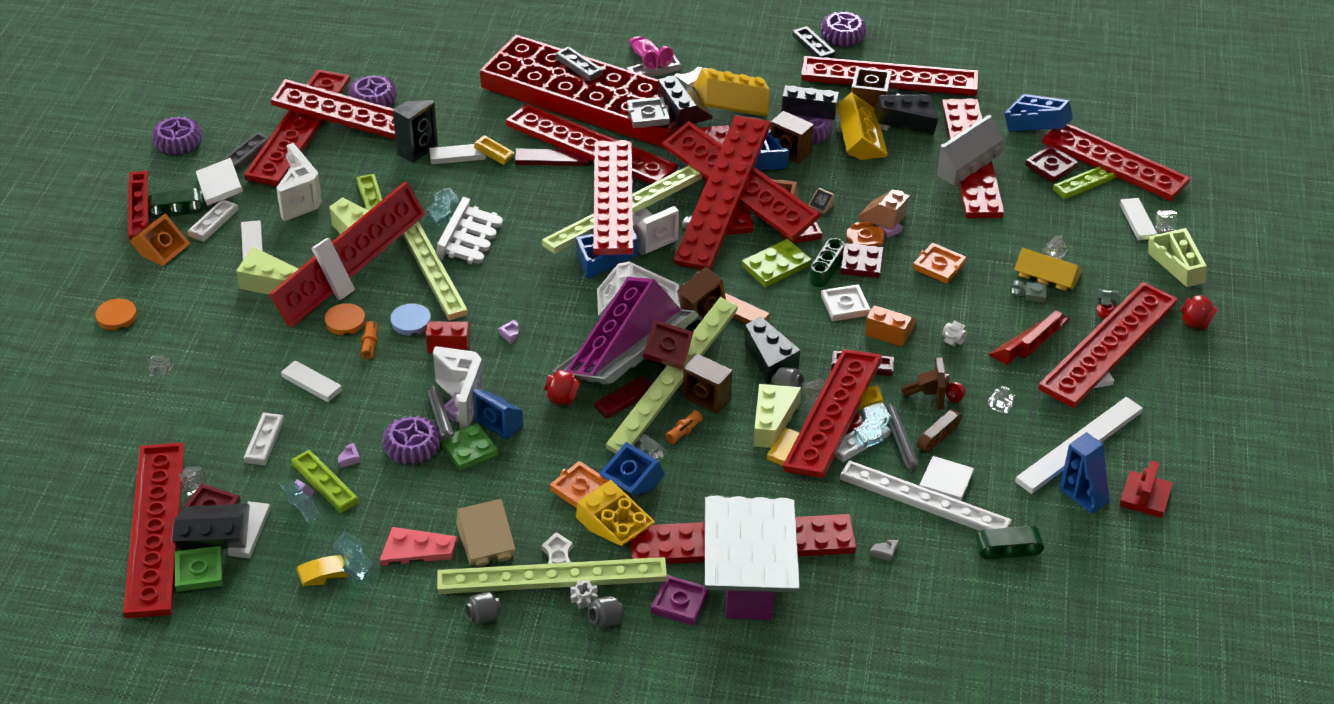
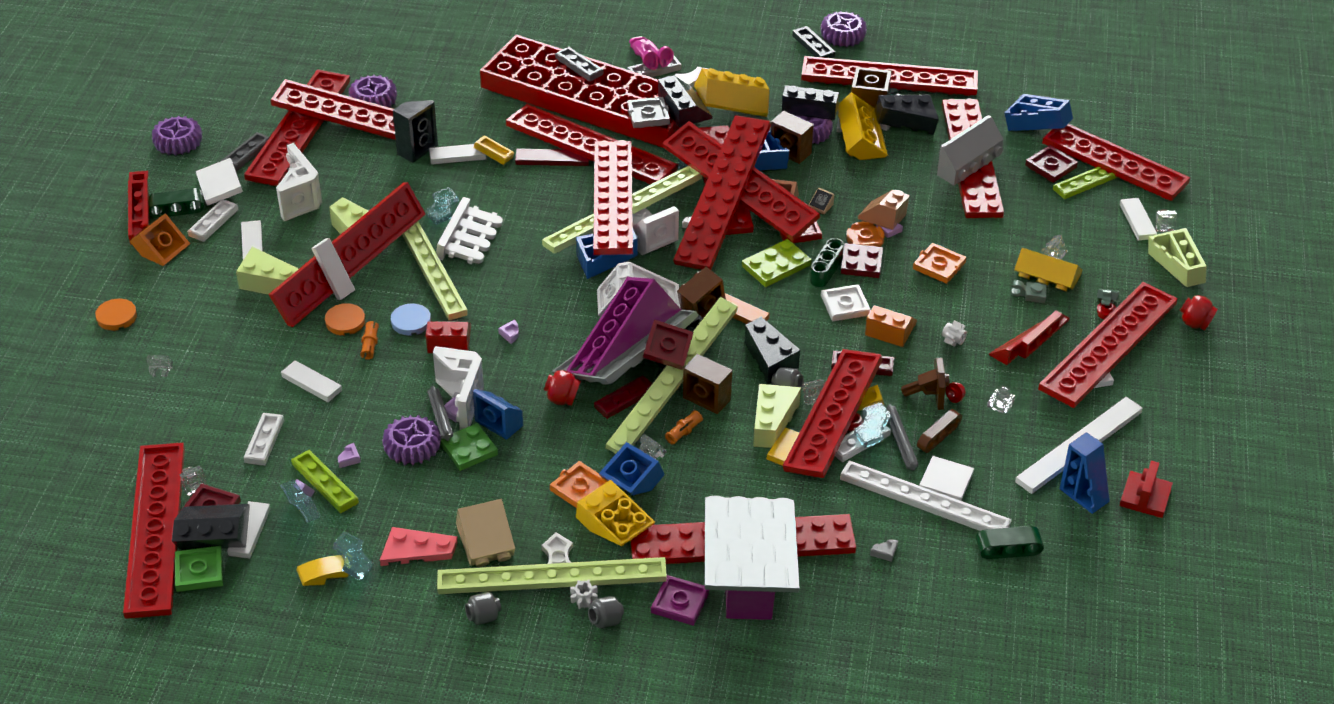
lime tile [356,174,383,211] -> none

